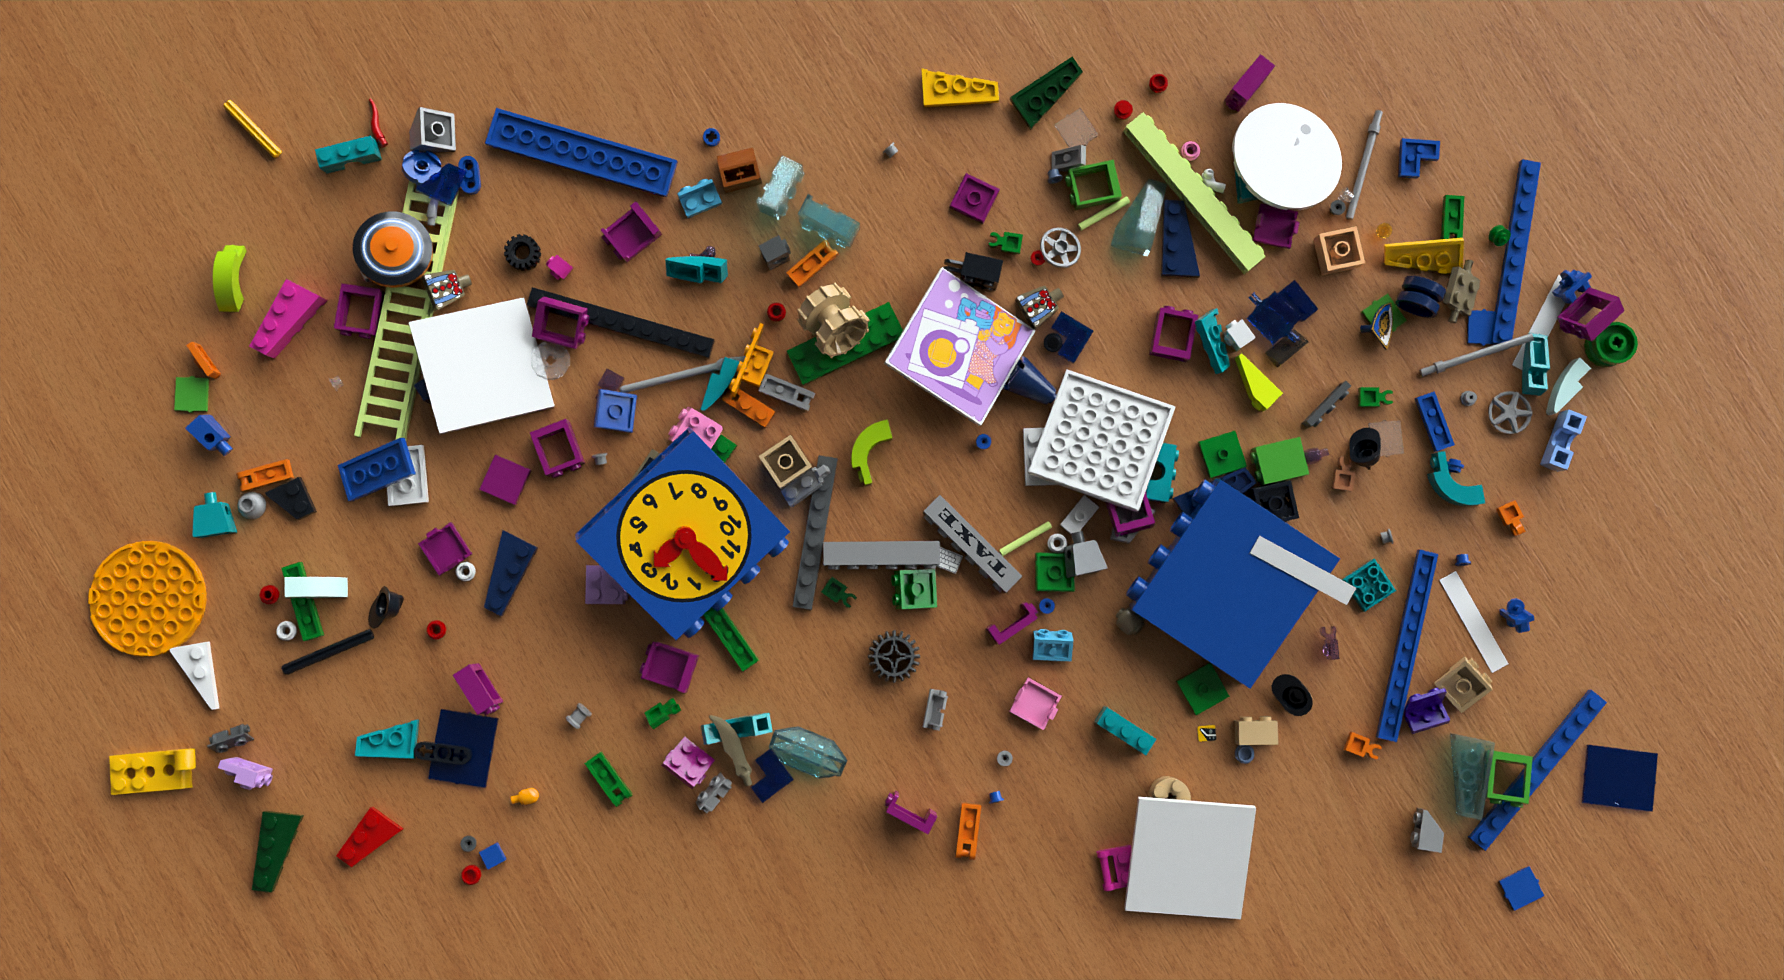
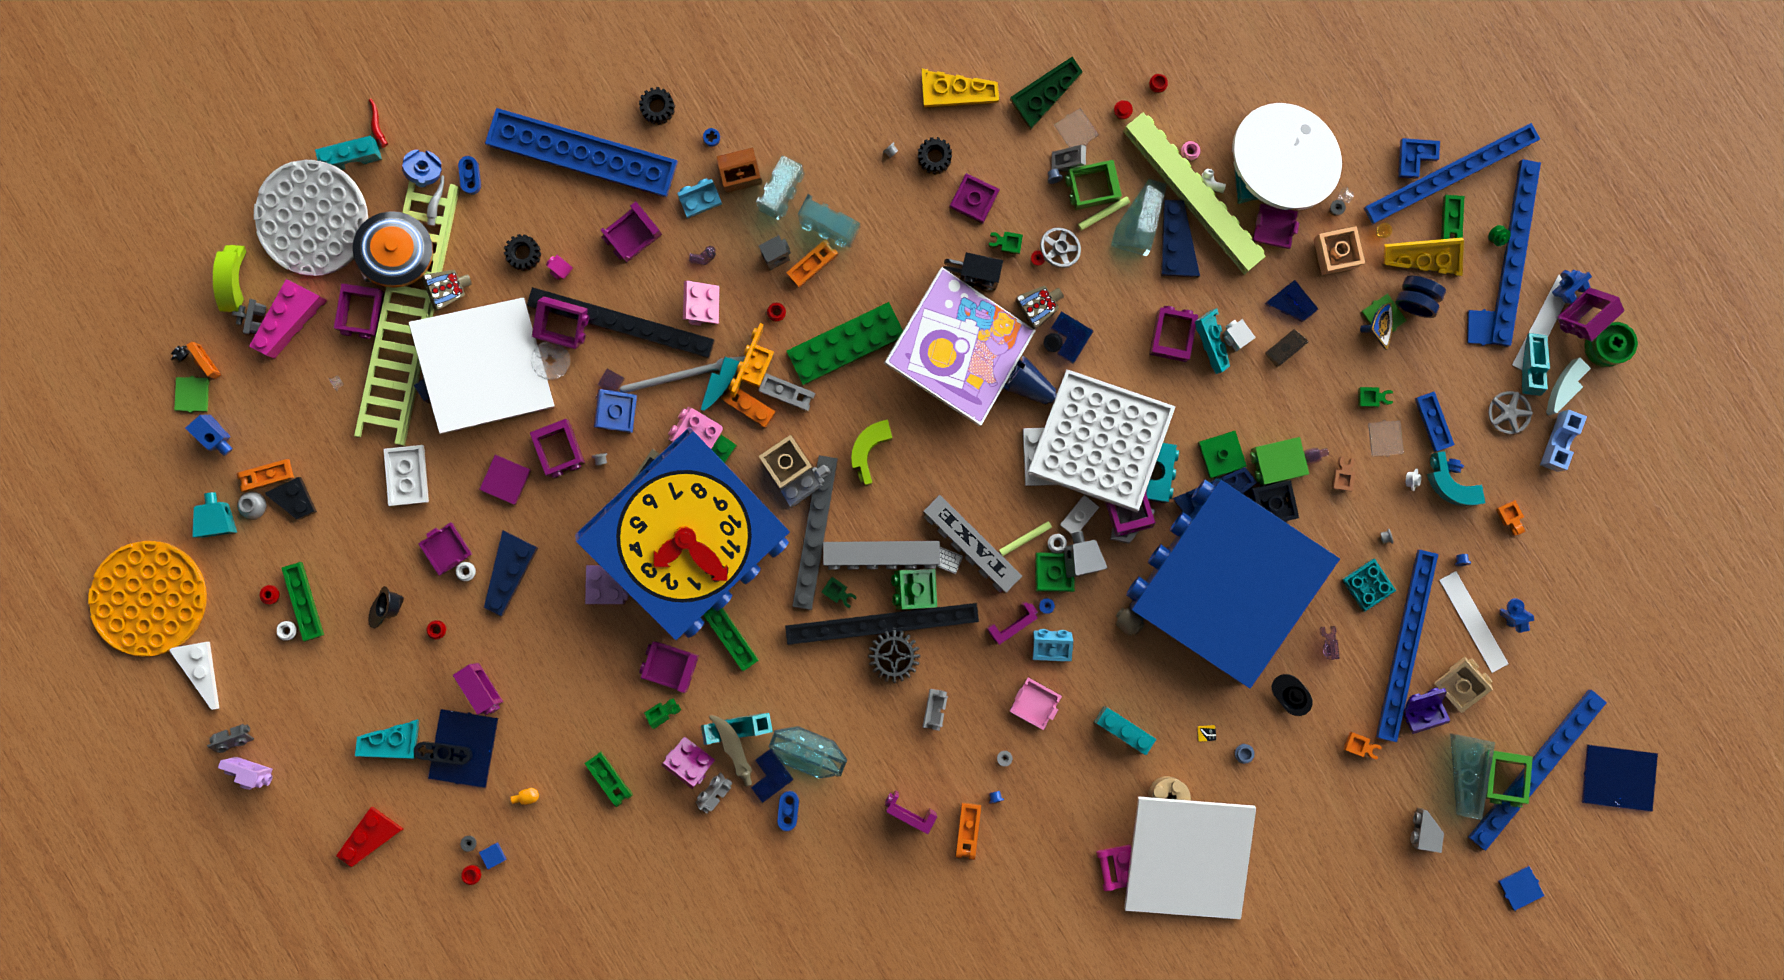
yellow hinge [109,748,196,795] -> none
yellow axle [223,100,282,158] -> none
dark green wing [252,811,304,892] -> none
black axle [281,629,374,675] -> none
light aqua slope [285,577,348,599] -> none
blue plate [338,438,416,501] -> none
light grey slope [409,107,456,153] -> none
clear blue wing [416,163,467,206] -> none
light grey bush [566,703,592,729] -> none
teal slope [665,256,728,283] -> none
tan piece [797,283,870,358] -> none
blue piece [976,434,991,449] -> none
green plate [1176,662,1230,716] -> none
magenta window [1224,54,1275,112] -> none
tan brick [1234,716,1278,745] -> none
neon yellow slope [1235,353,1283,412] -> none
clear blue plate [1247,291,1302,345] -> none
white sticker [1250,536,1356,605] -> none
dark grey plate [1302,381,1351,428] -> none
light grey bar [1346,110,1383,220] -> none
black piece [1349,428,1381,470] -> none
light grey bar [1419,333,1534,377] -> none
dark tan plate [1443,259,1480,323] -> none
light grey piece [1460,391,1477,406] -> none
none -> black plate [170,345,190,363]
none -> dark grey hips [231,299,267,335]
none -> white tile [254,160,368,276]
none -> black tyre [639,87,675,125]
none -> bright pink piece [683,281,719,326]
none -> blue plate [777,791,799,831]
none -> black plate [785,603,979,645]
none -> black tyre [918,137,952,174]
none -> blue plate [1364,123,1540,225]
none -> white plate [1406,469,1421,491]

